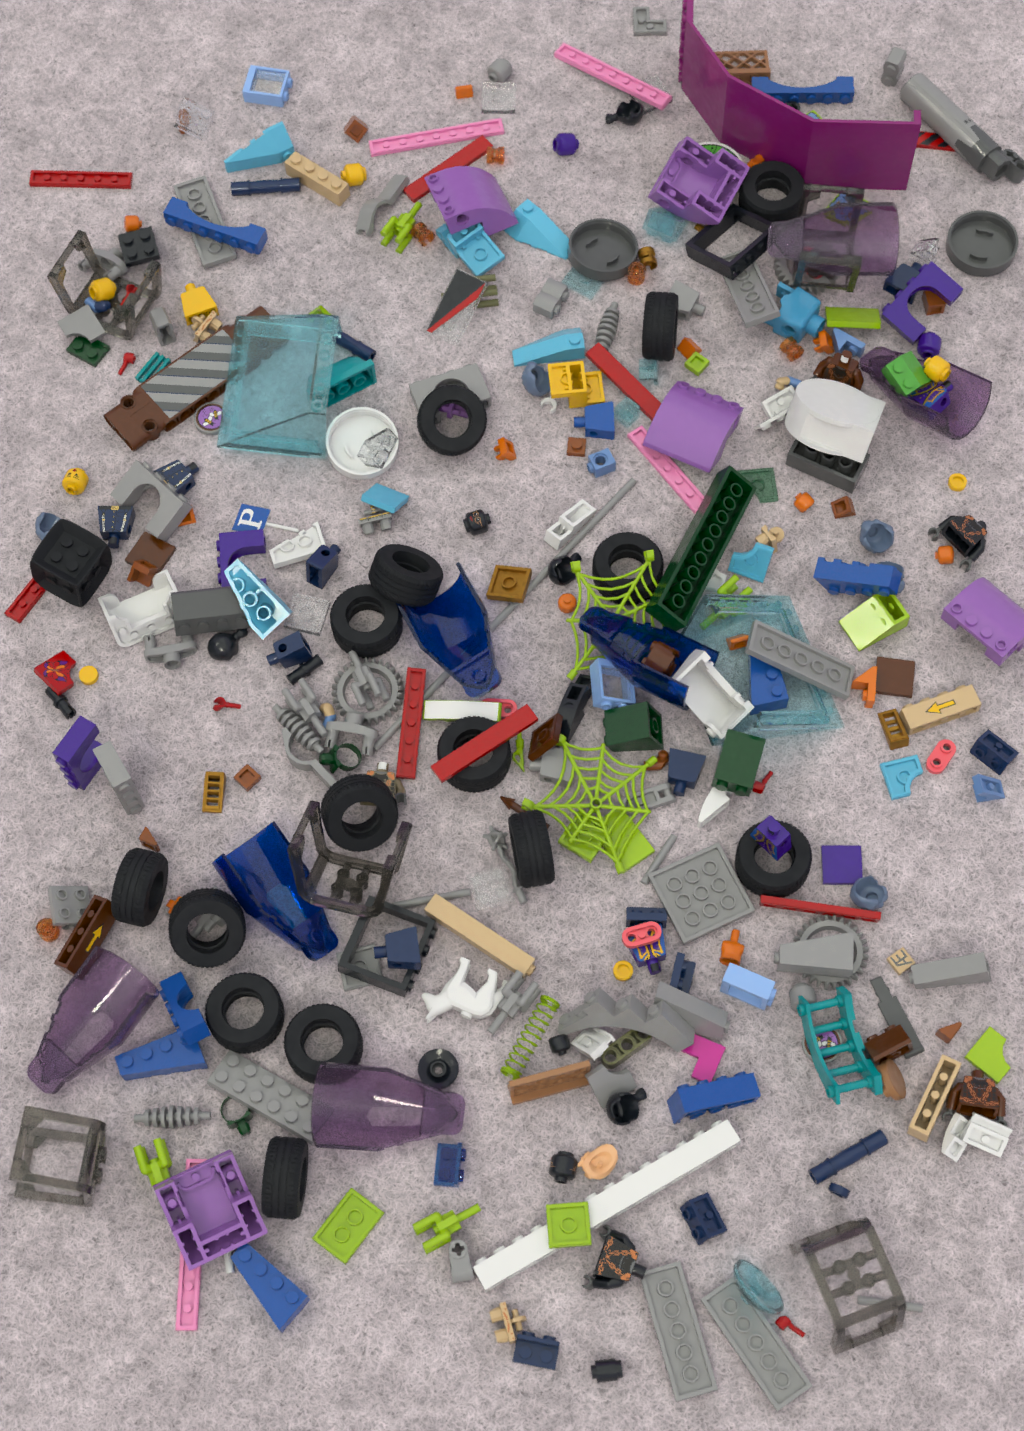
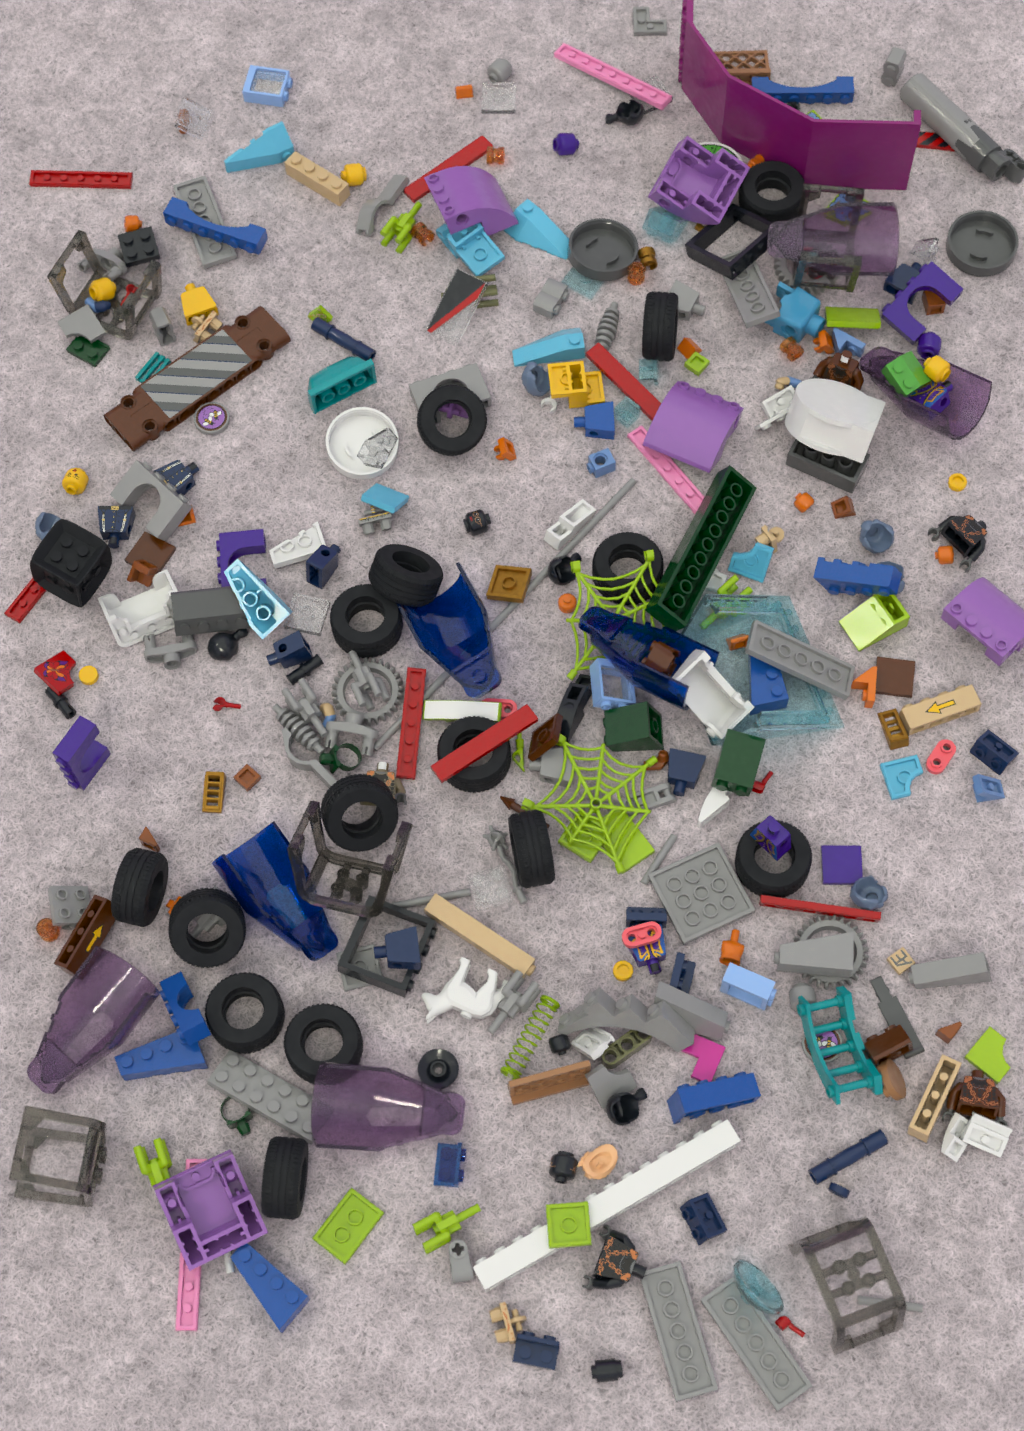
light grey arch [93,740,145,815] -> none
red hand [117,352,136,375] -> none
light grey piece [134,1105,211,1129] -> none
clear light blue windscreen [217,314,342,459] -> none
dark blue piece [231,177,301,196] -> none
blue piece [232,504,299,532] -> none
dark orange panel [344,114,368,143] -> none
bright pink tile [368,118,504,157] -> none
dark orange plate [567,437,586,457] -> none
clear green tile [738,467,778,503] -> none

